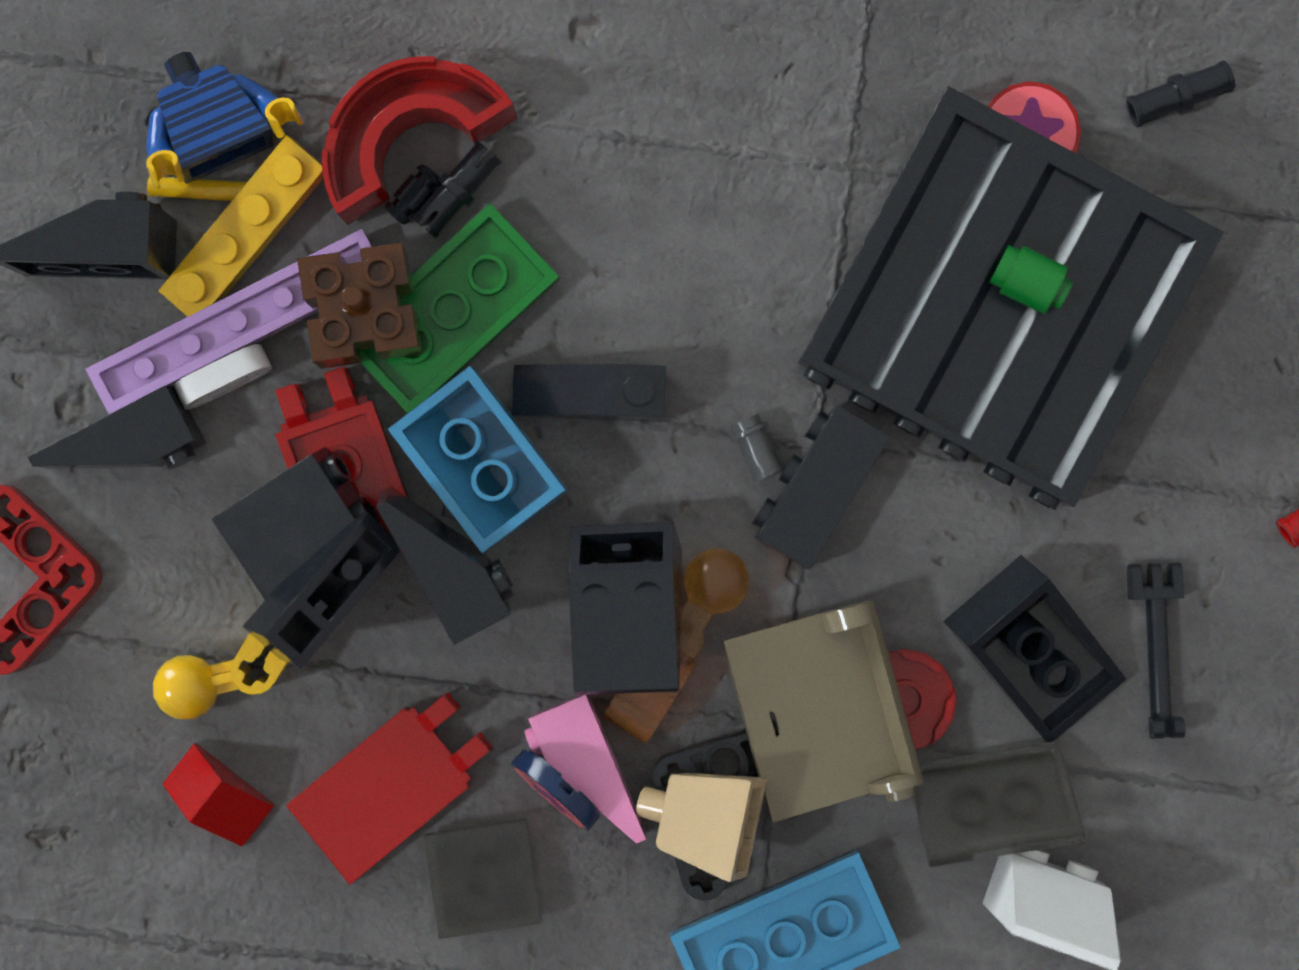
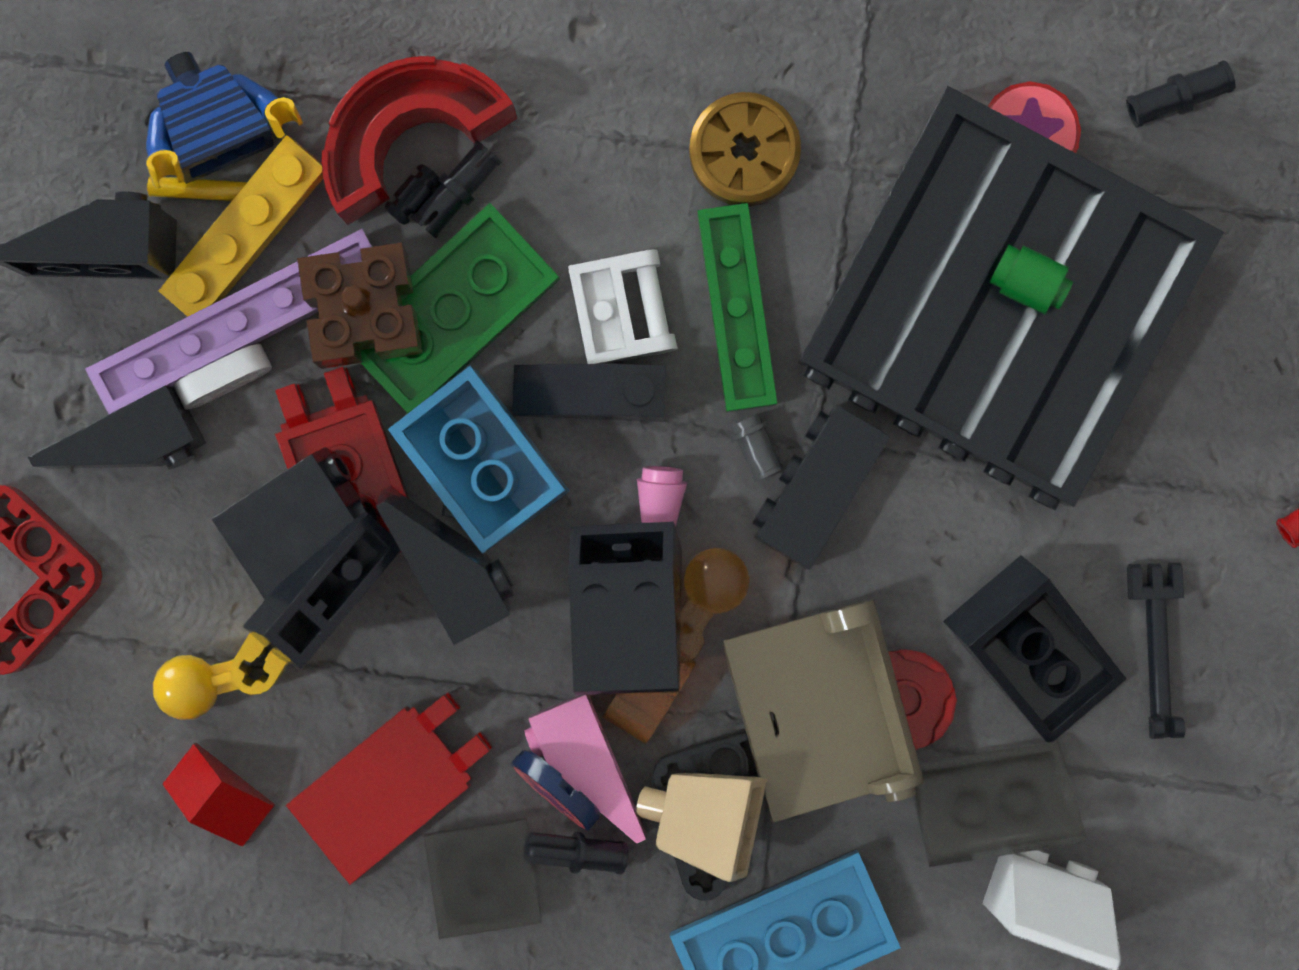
none -> black axle [524,832,629,875]
none -> white plate [568,249,678,364]
none -> bright pink cone [637,466,687,527]
none -> pearl gold wheel [689,92,801,206]
none -> green plate [697,203,777,413]

